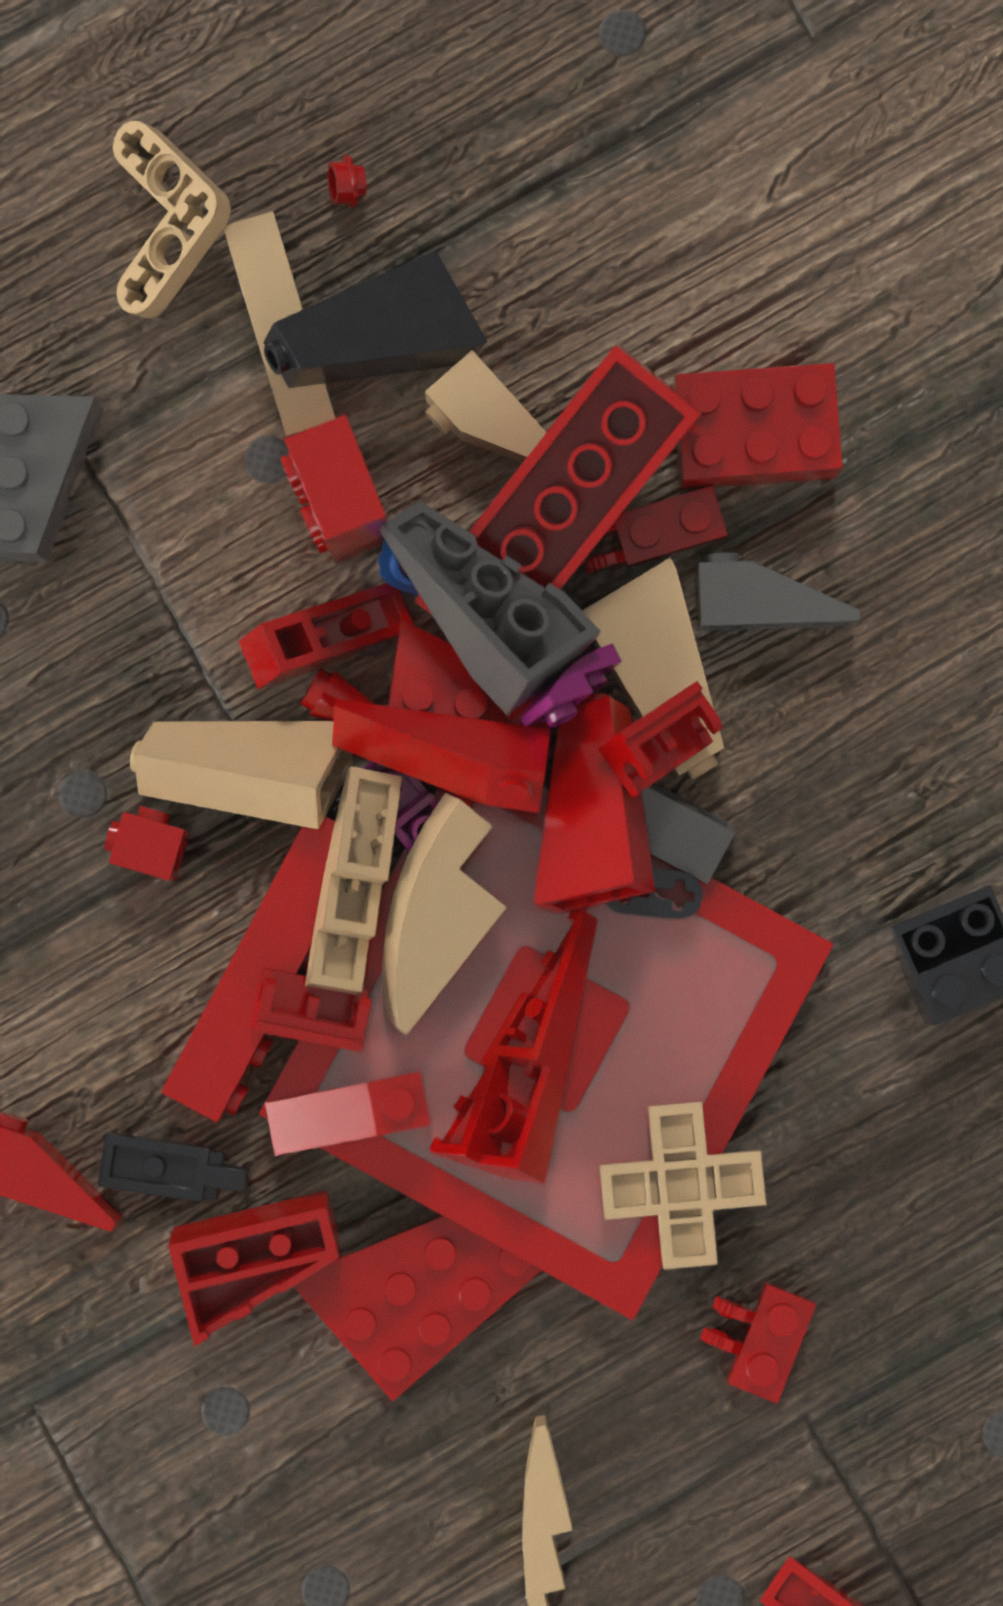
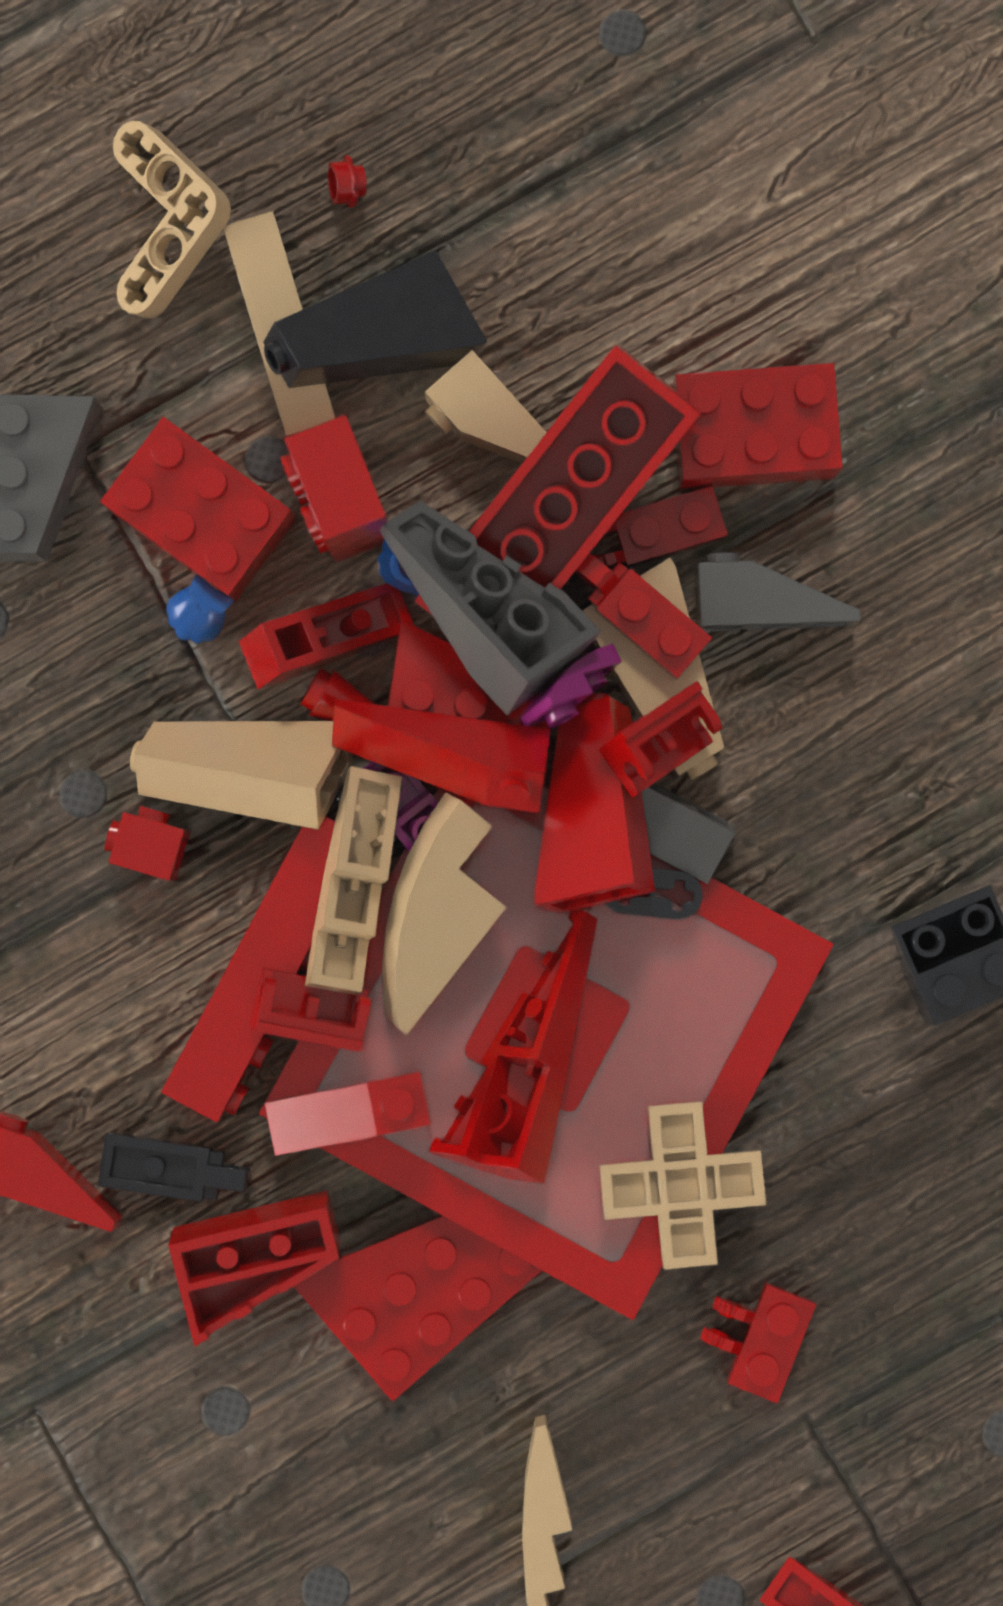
none -> red brick [100,417,296,603]
none -> blue animal [166,574,234,644]
none -> red hinge [576,553,712,680]

